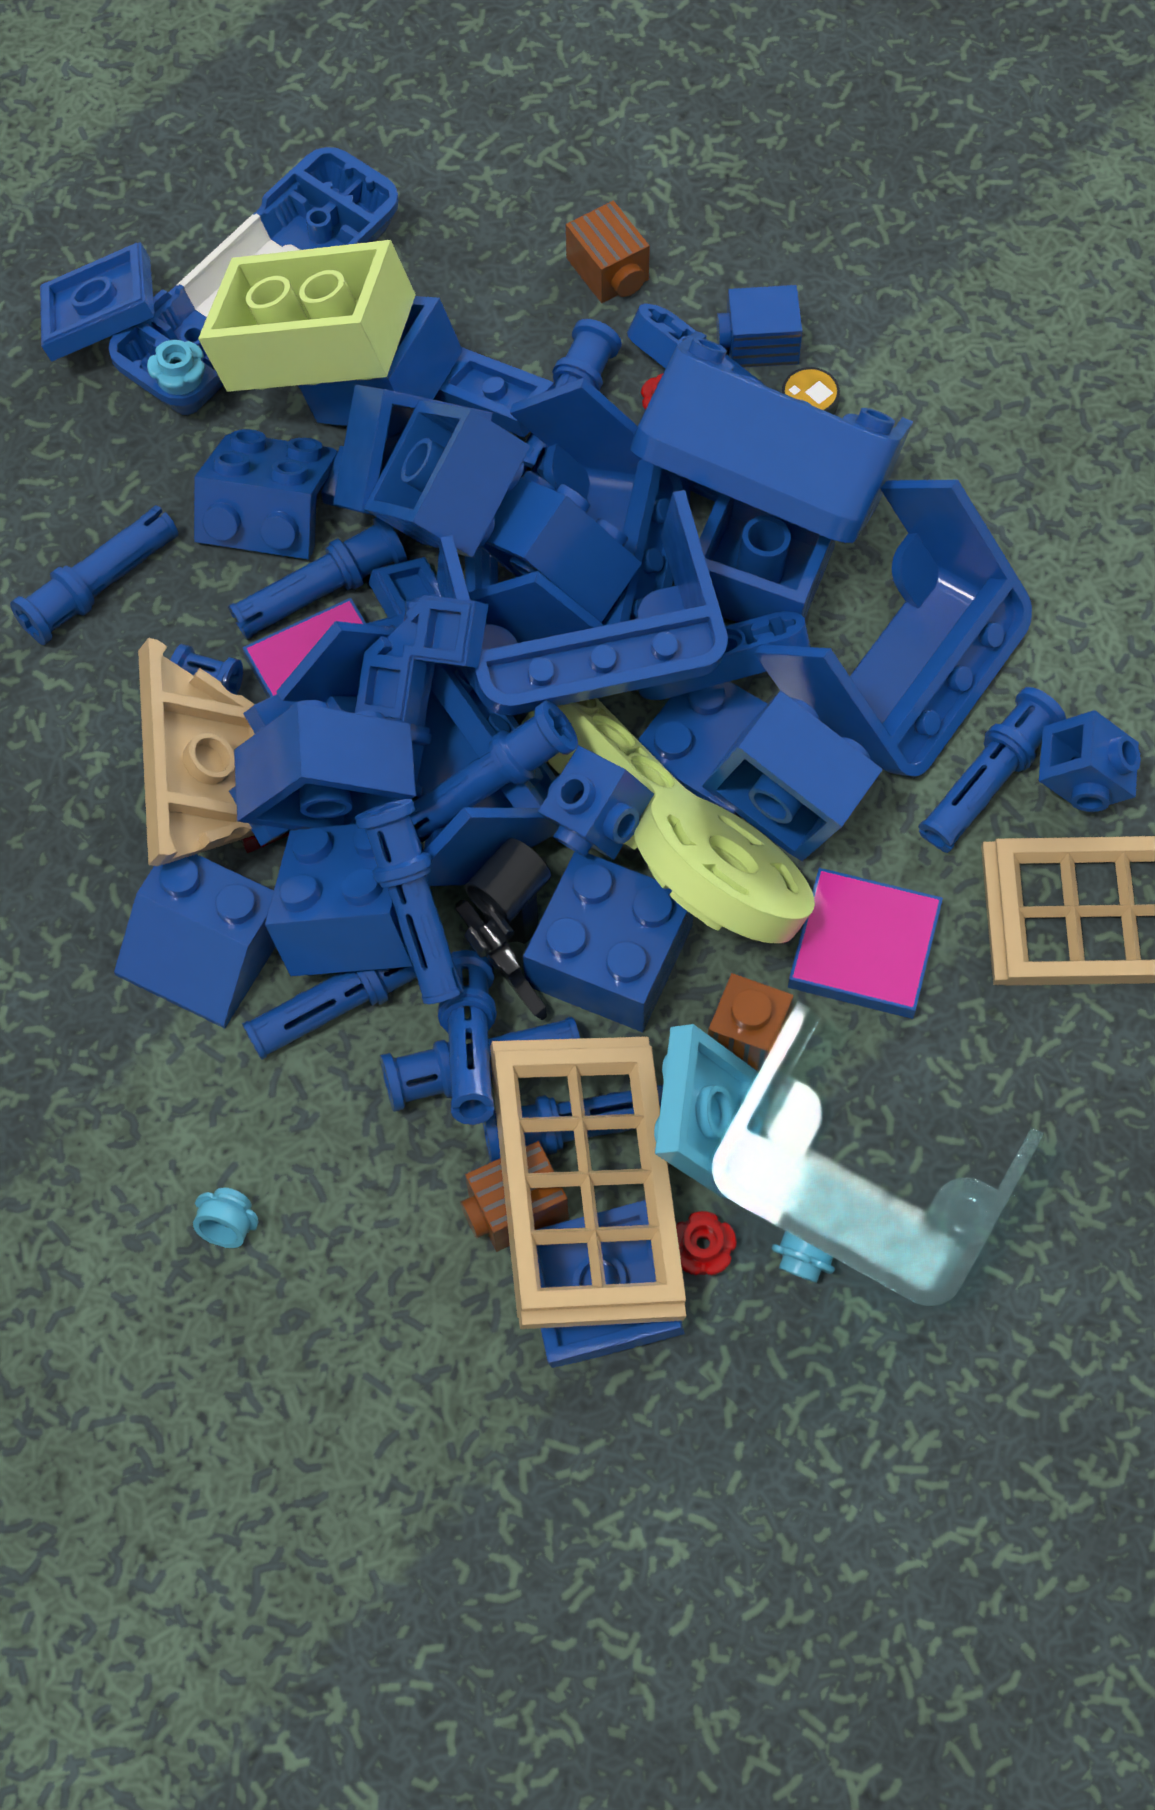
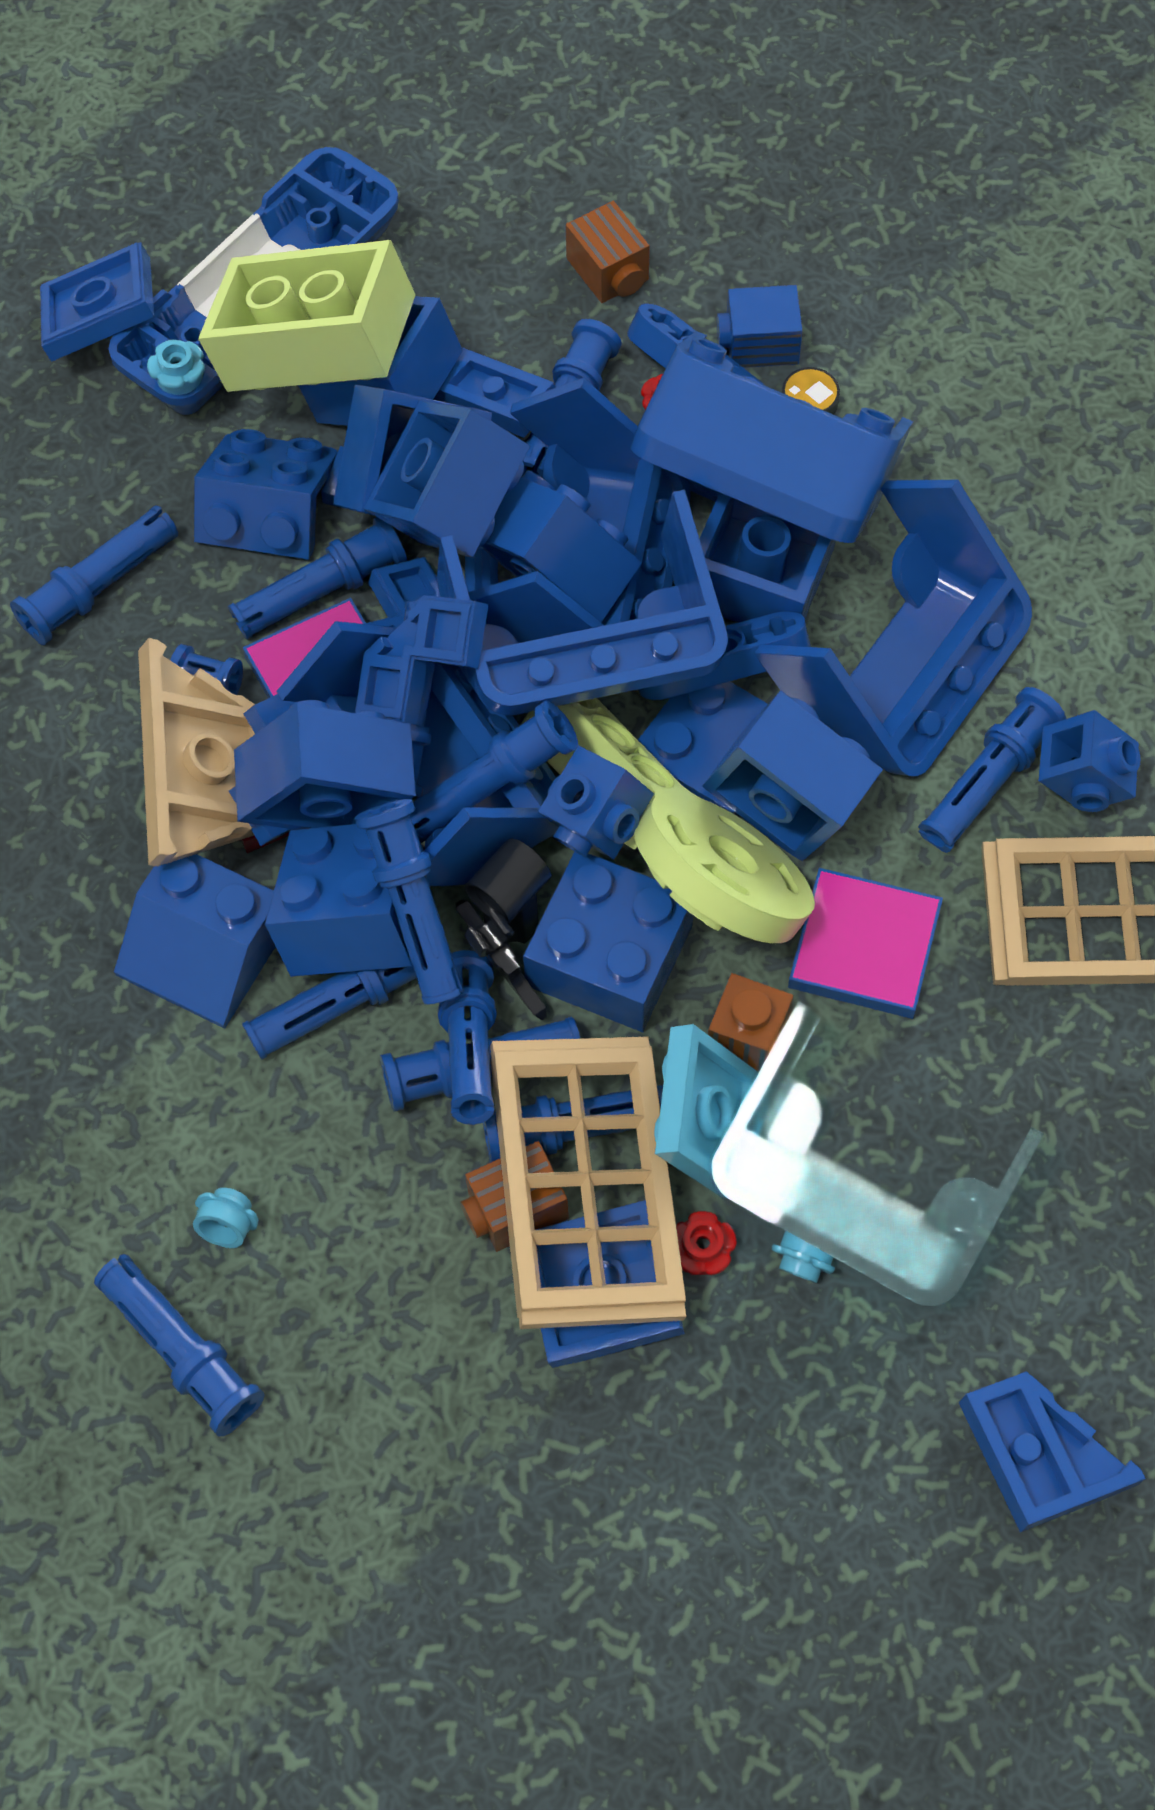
none -> blue pin [94,1254,265,1437]
none -> blue wing [959,1371,1146,1532]

